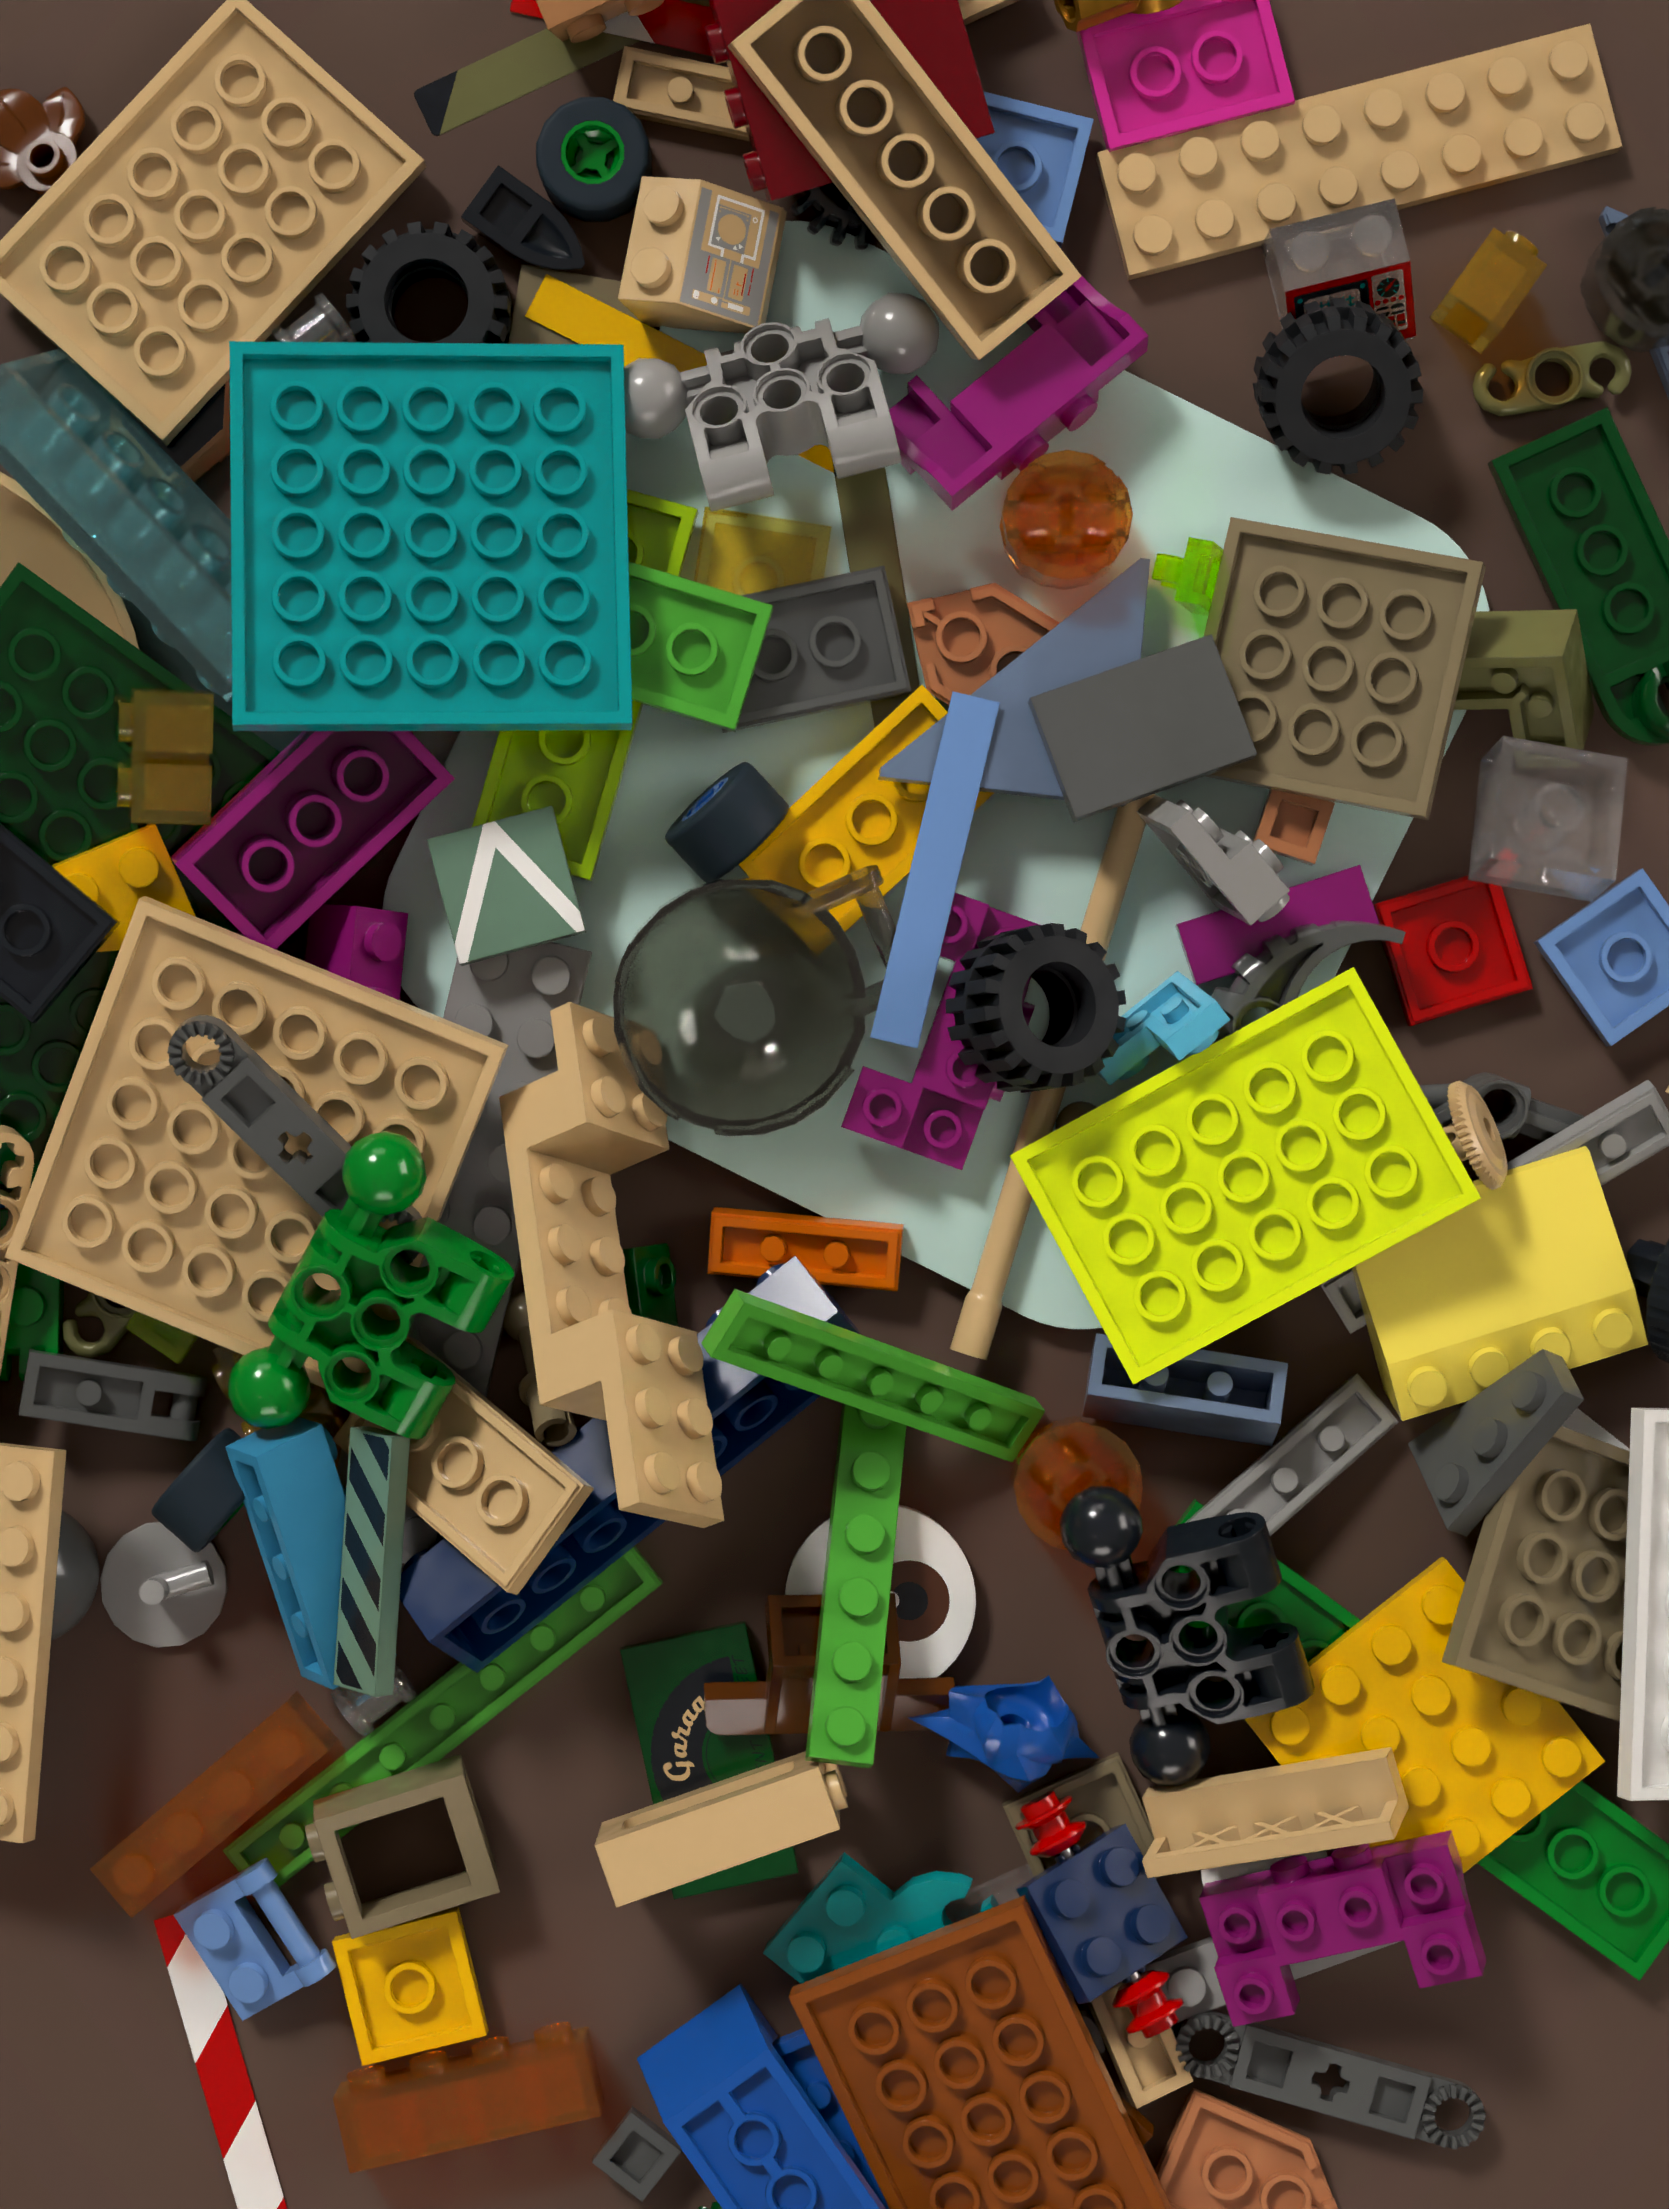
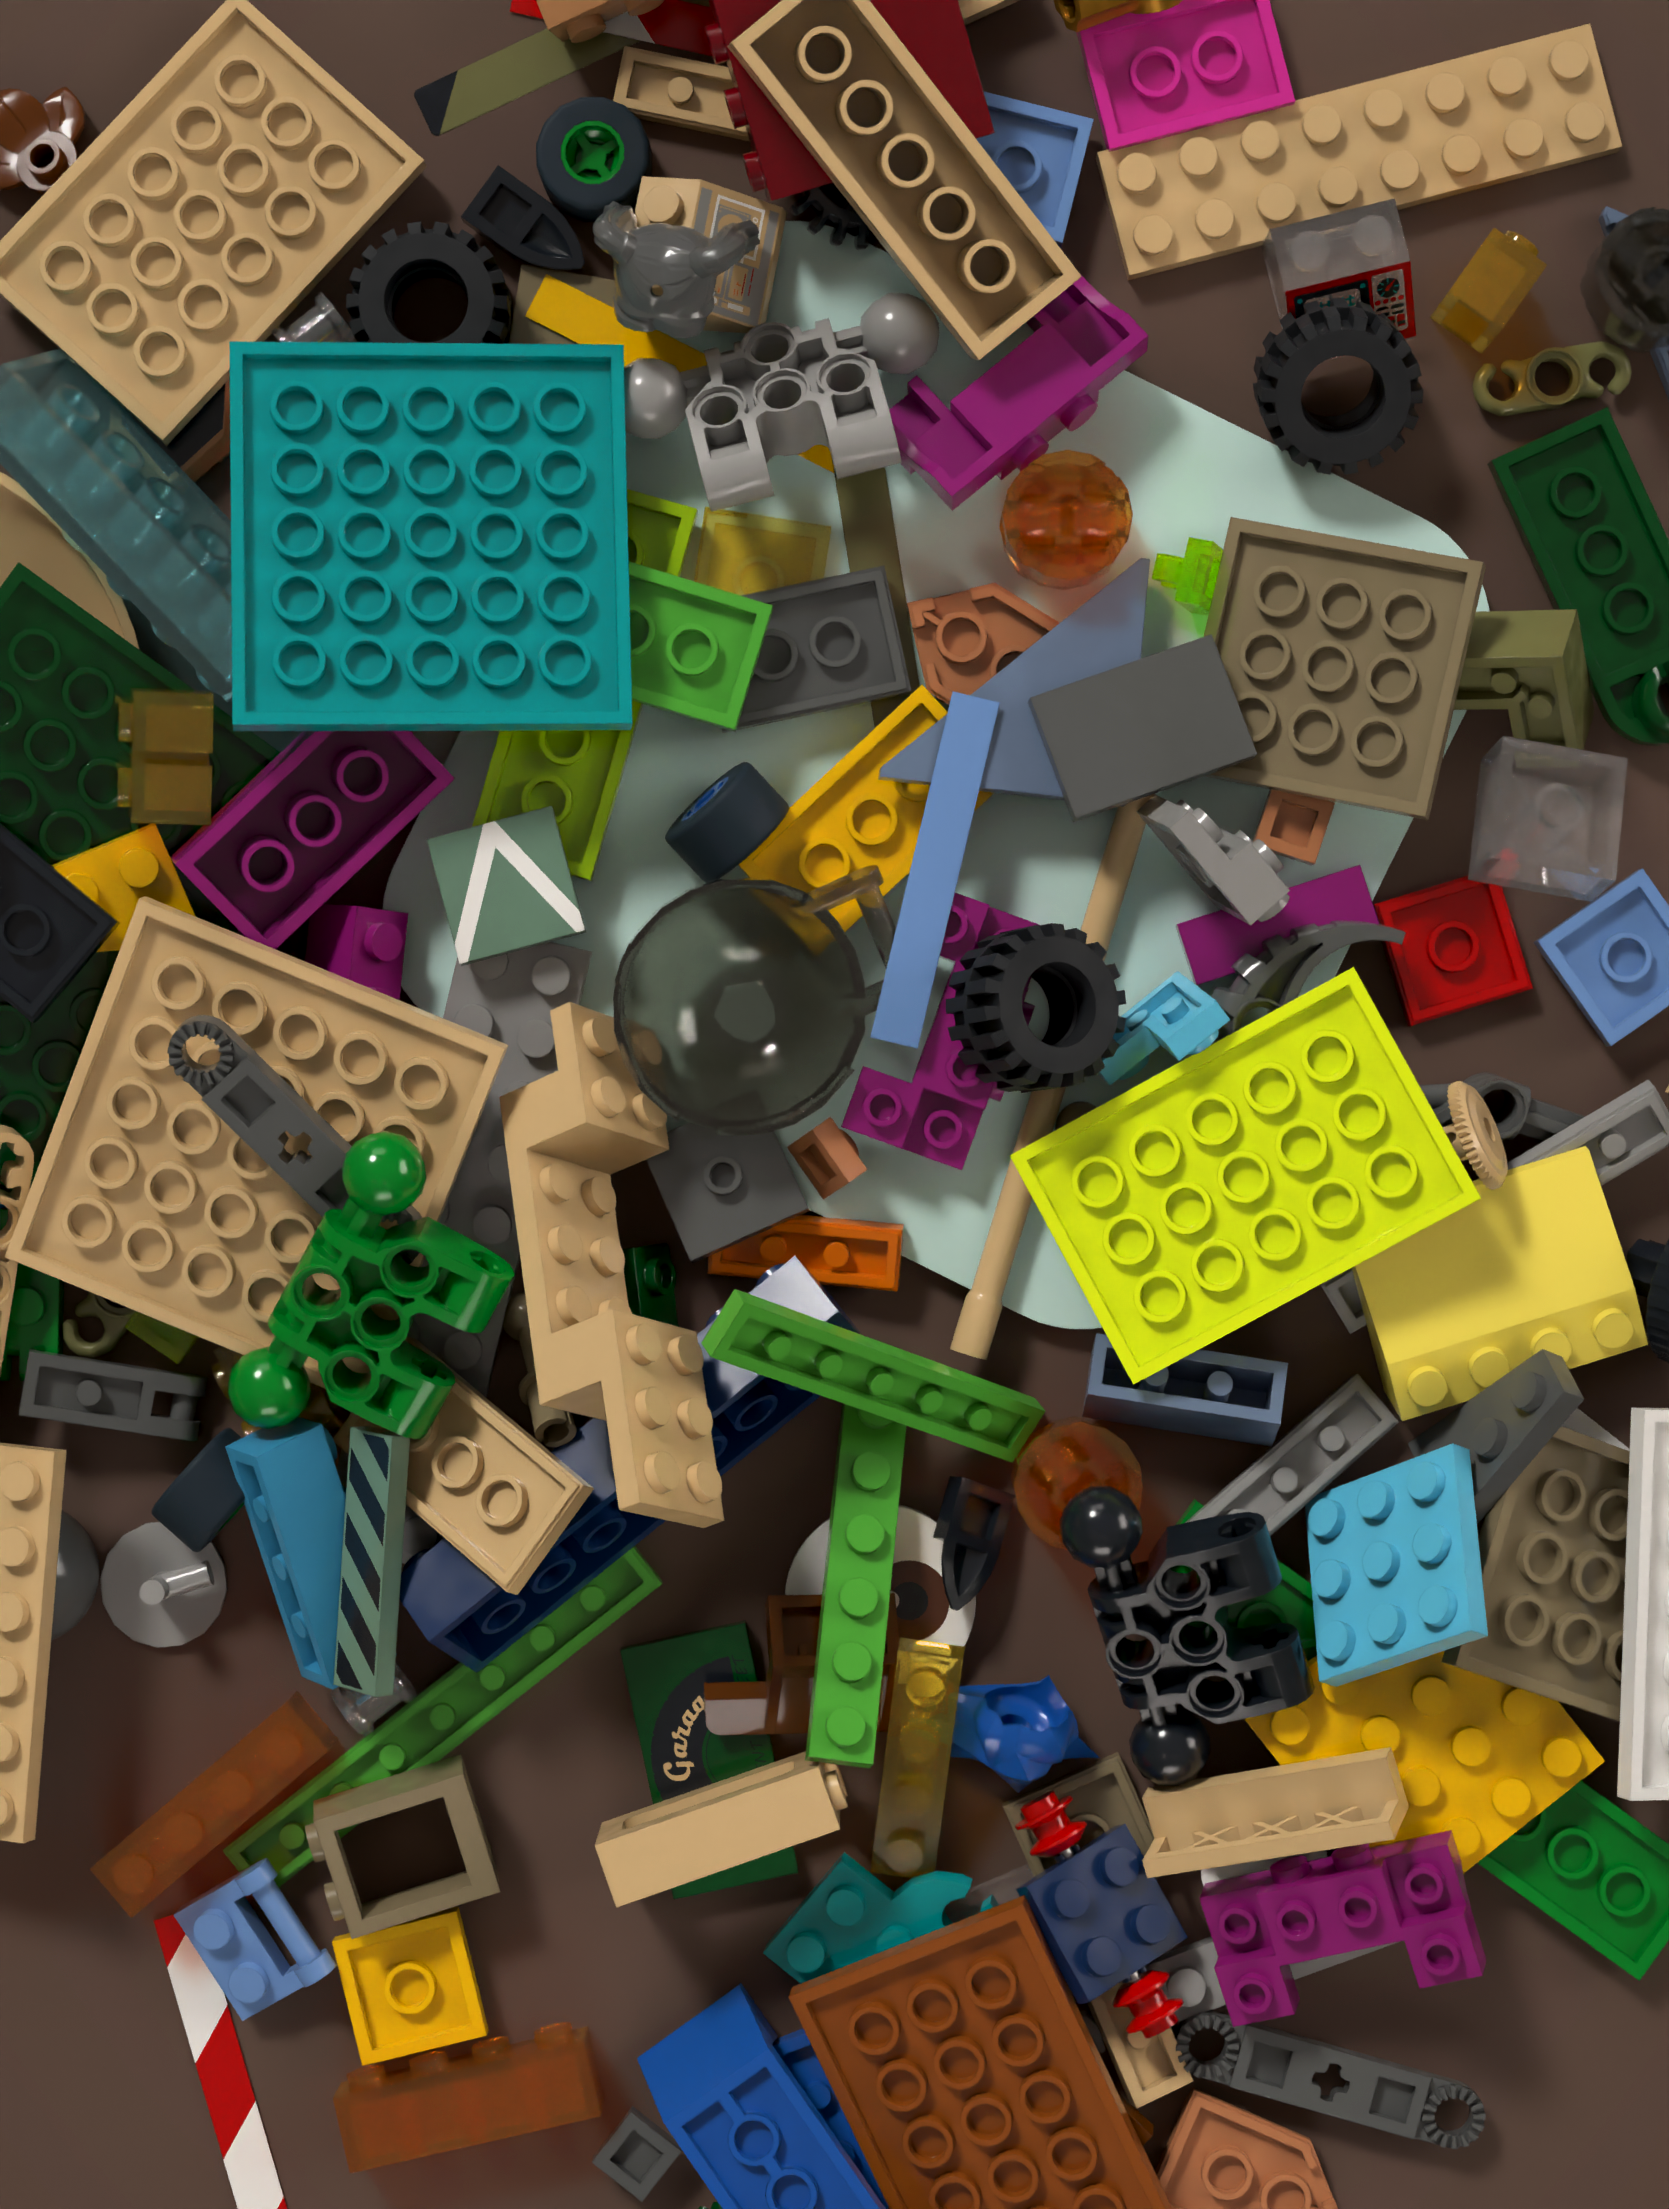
none -> dark grey hair [593,201,760,339]
none -> dark grey plate [646,1092,810,1263]
none -> nougat plate [787,1117,868,1200]
none -> clear yellow plate [870,1638,965,1878]
none -> black plate [933,1476,1015,1611]
none -> medium azure plate [1305,1443,1488,1687]

